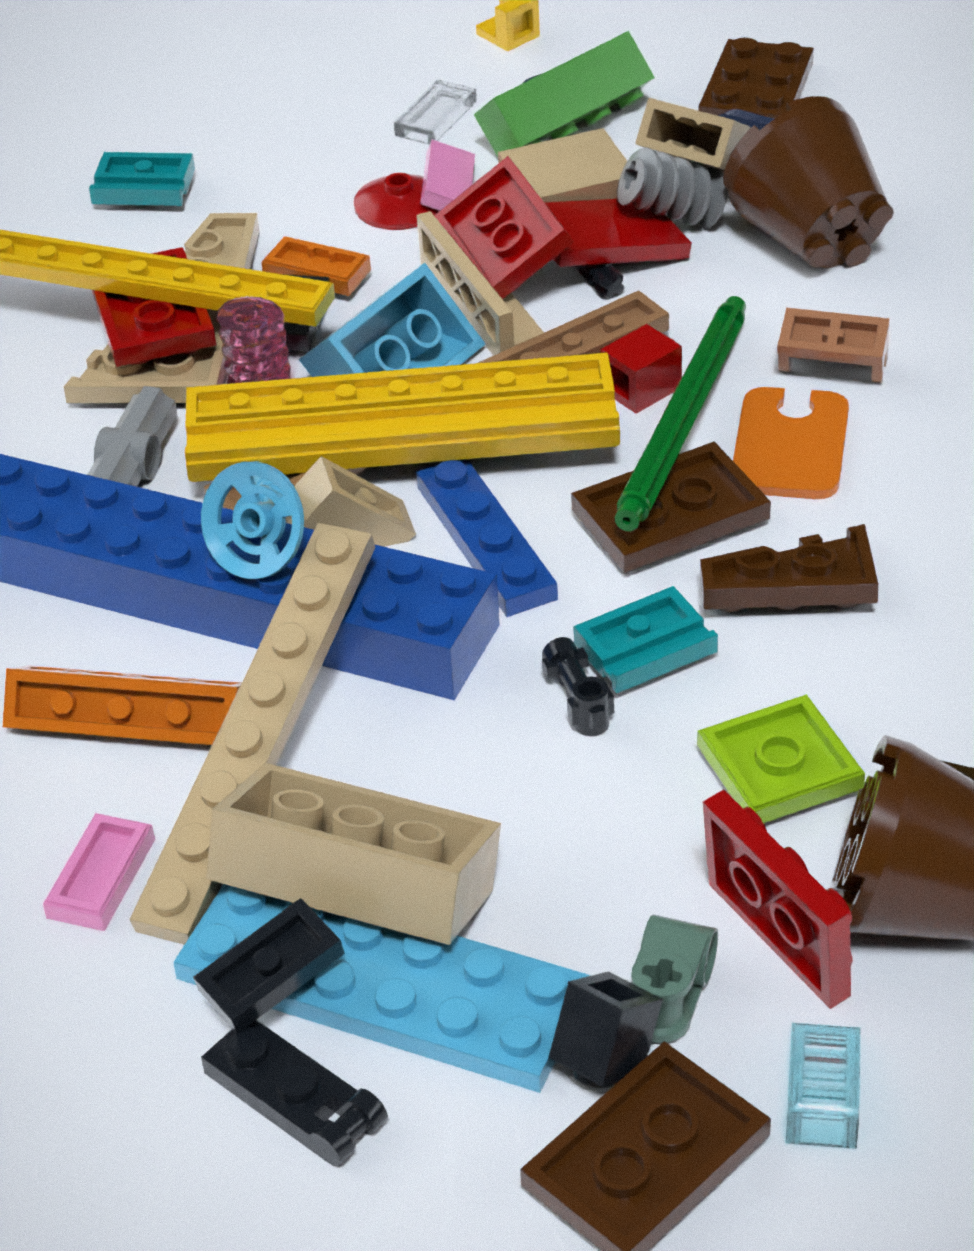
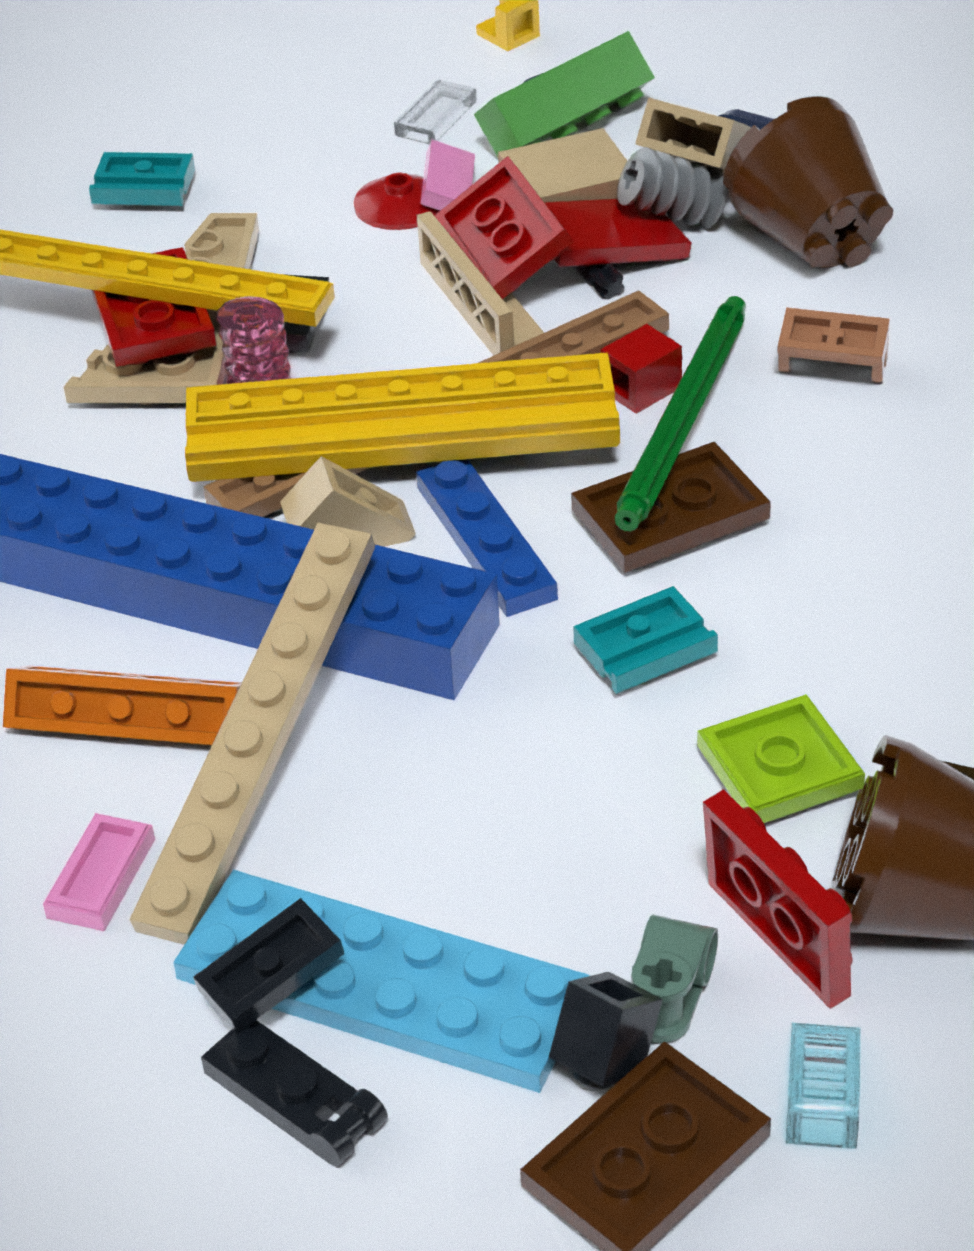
light grey piece [87,386,177,487] -> none
medium azure dish [201,461,304,579] -> none
tan brick [206,763,501,945] -> none
orange plate [261,236,371,296] -> none
medium azure slope [299,263,485,377] -> none
black bar [542,637,615,736] -> none
reddish brown plate [698,37,814,119] -> none
reddish brown wing [700,524,879,612] -> none
orange piece [733,387,849,499] -> none

